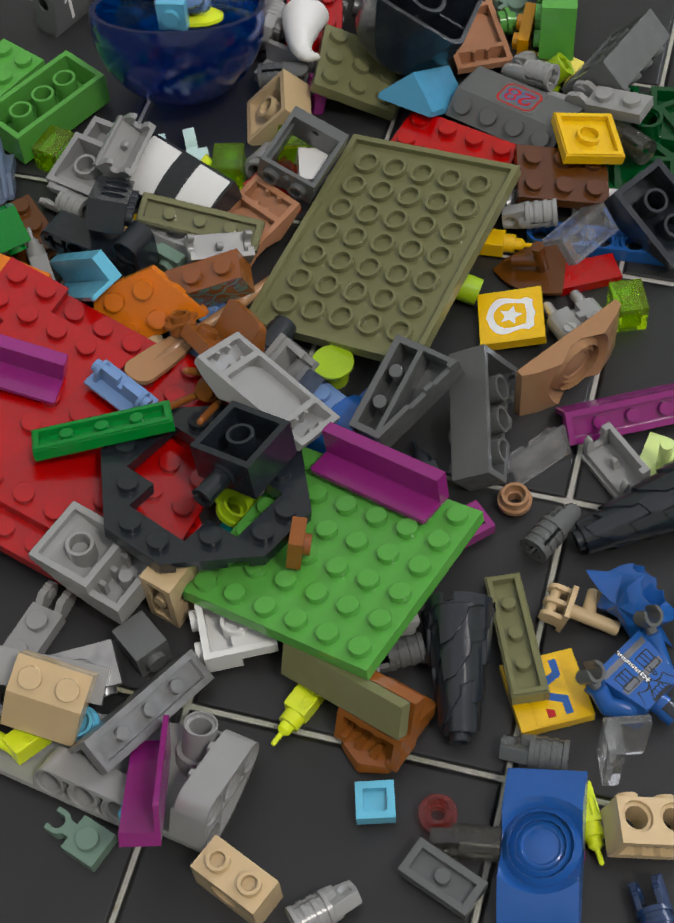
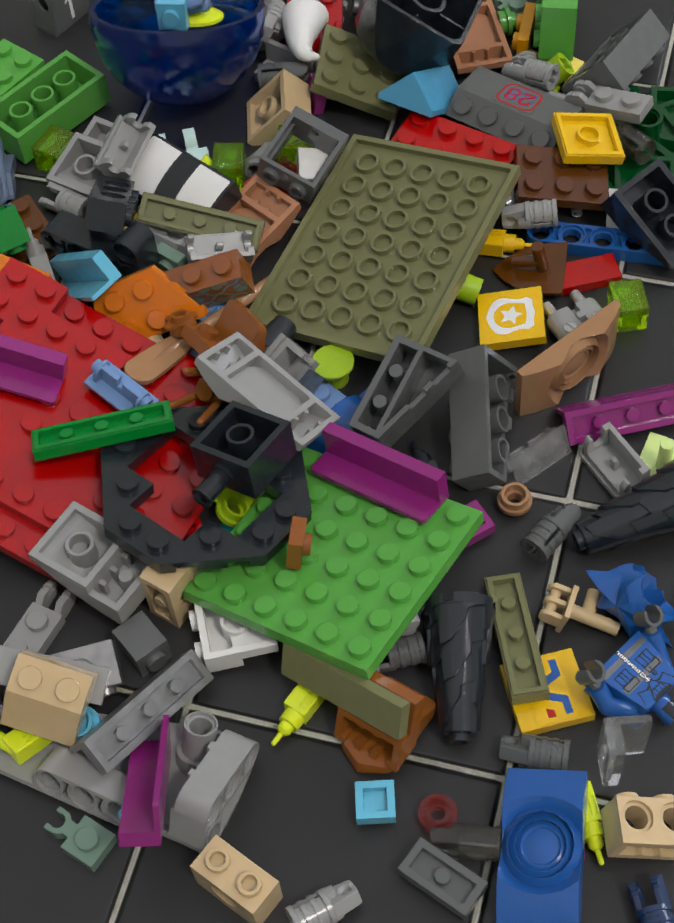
clear panel [541,203,619,266] -> none

